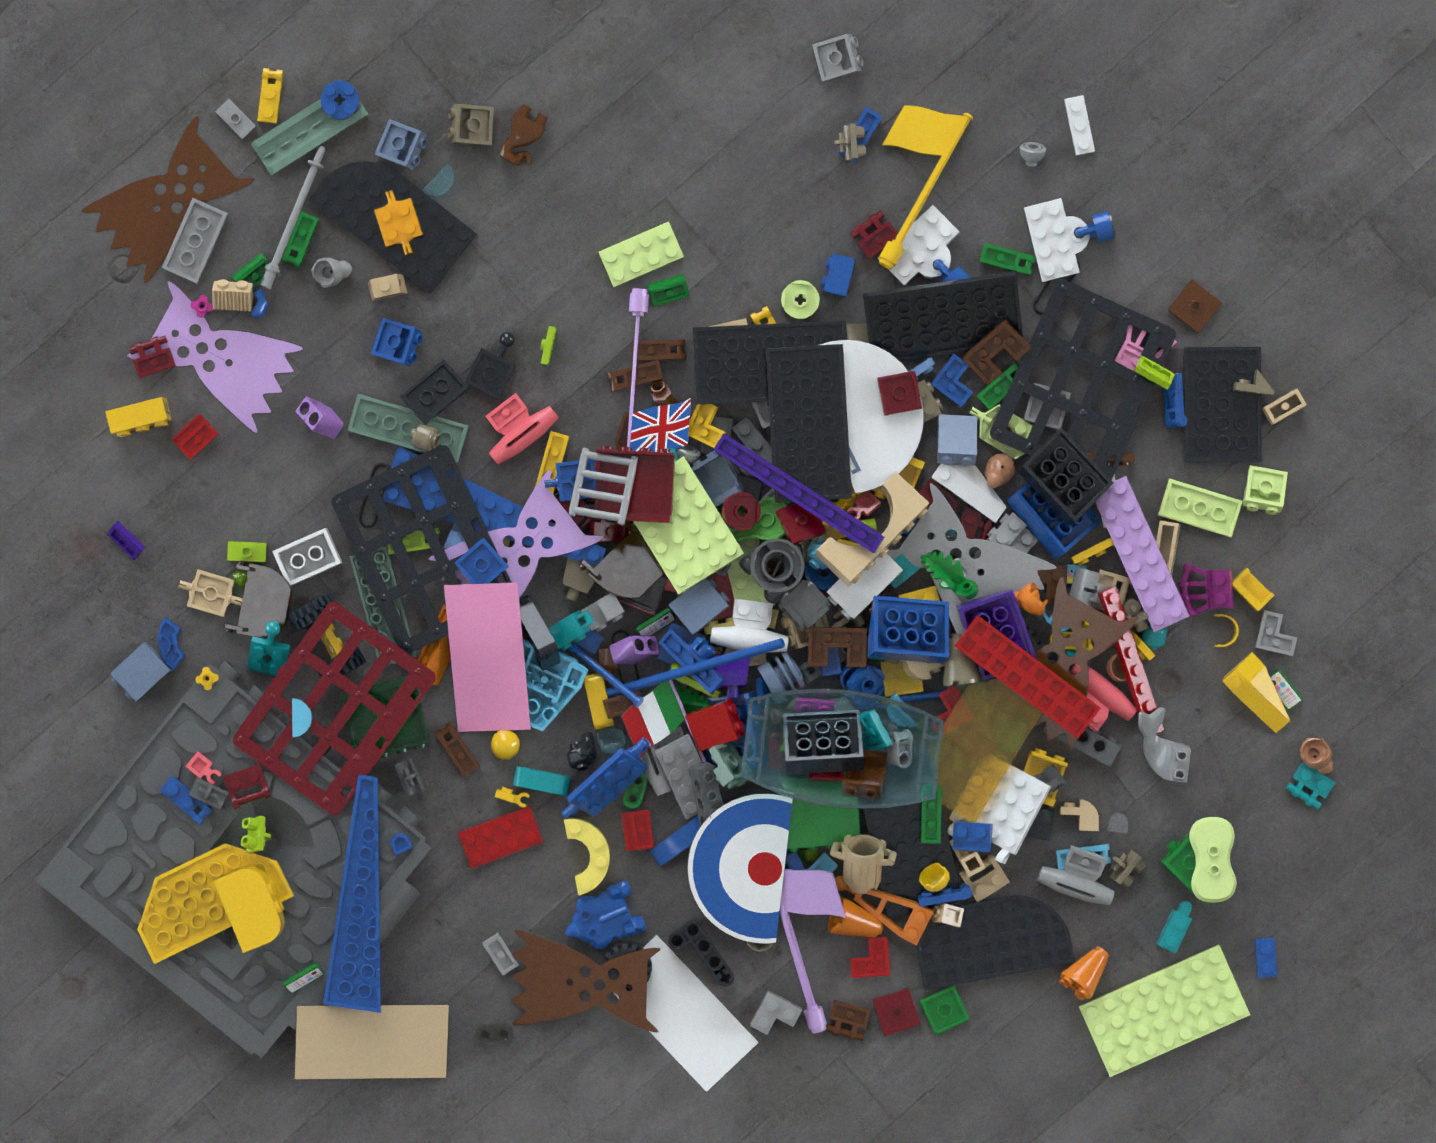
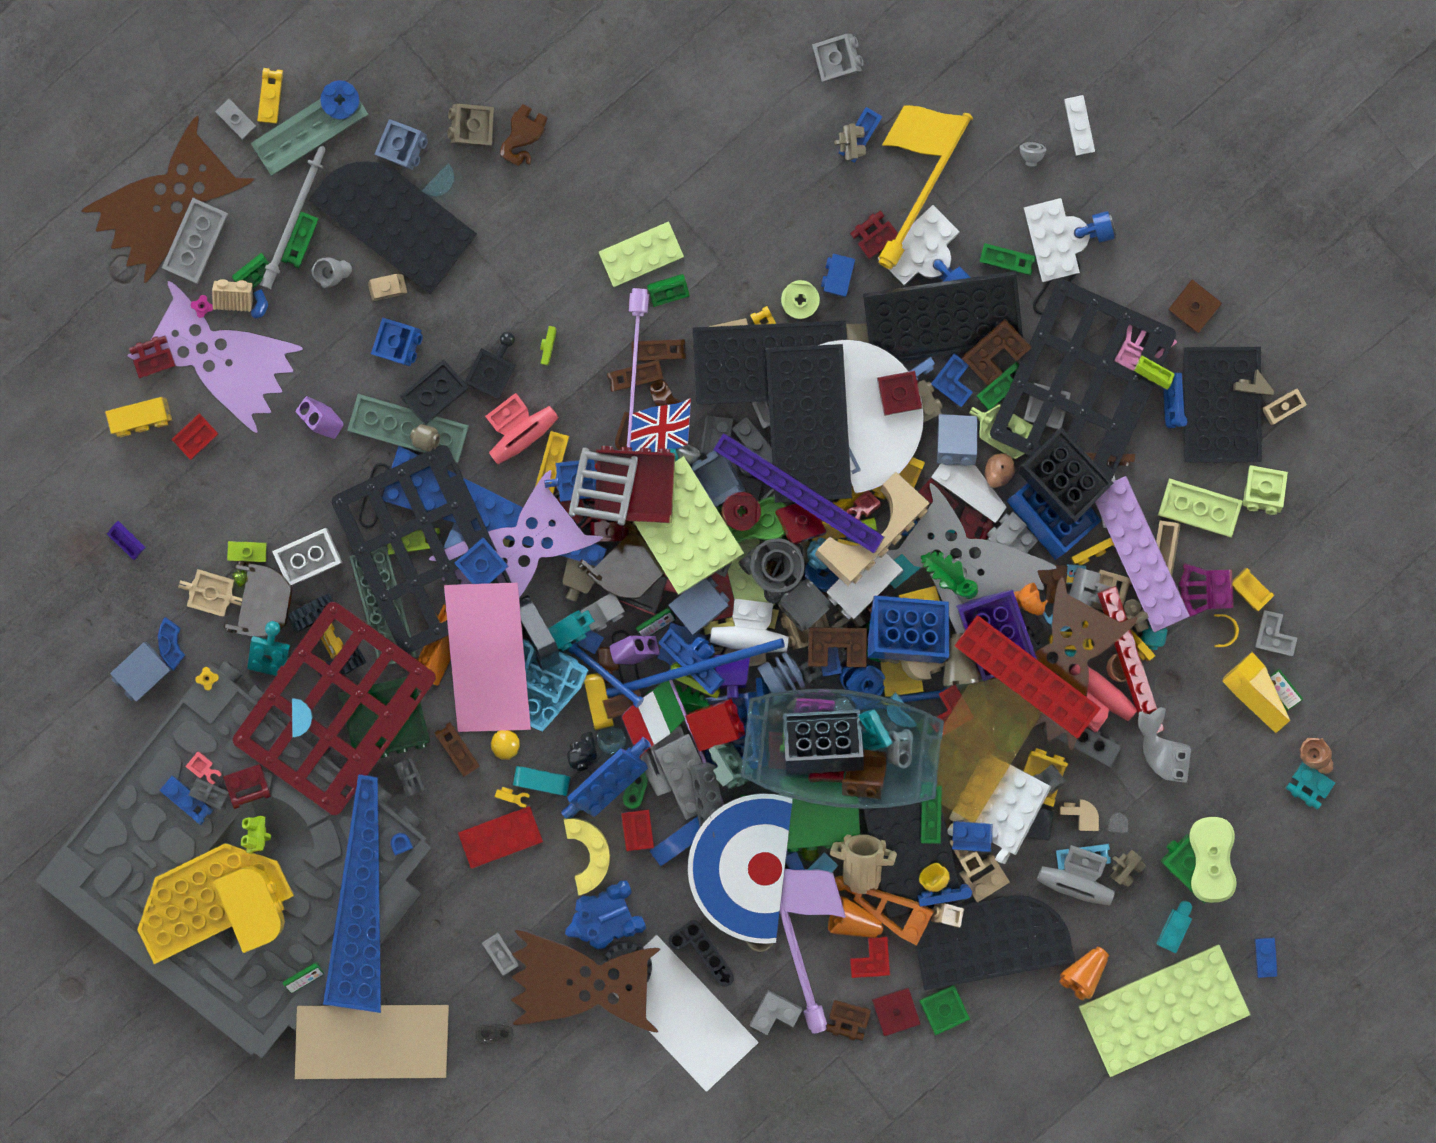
light orange plate [374,190,423,255] -> none
yellow plate [689,404,727,448] -> none

